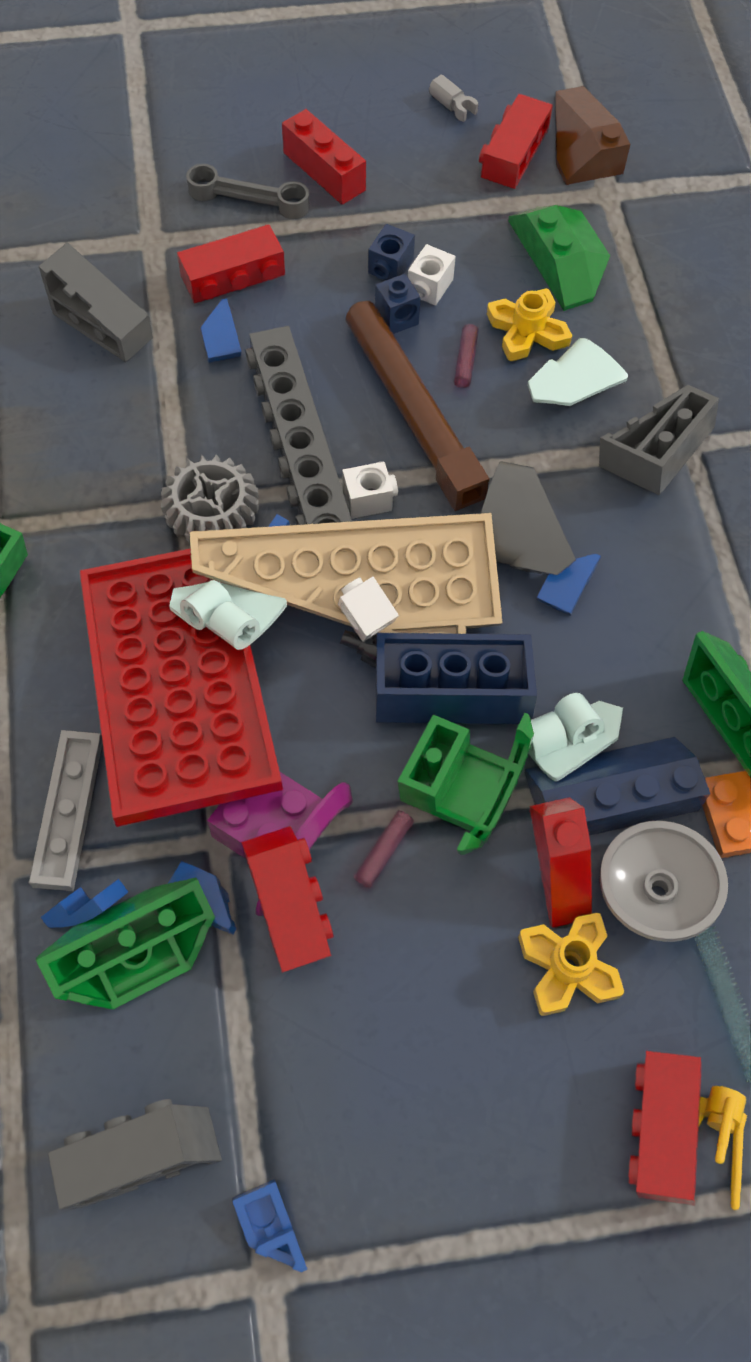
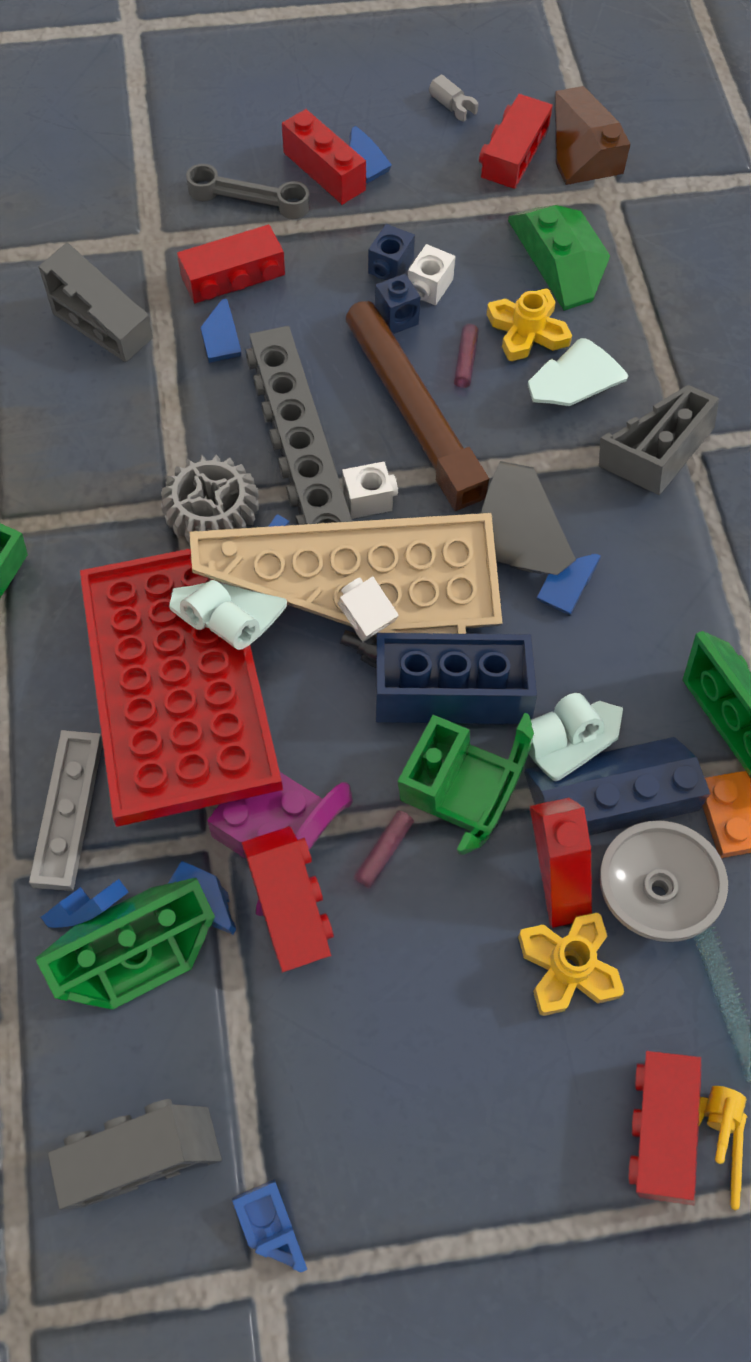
none -> blue slope [349,126,392,184]

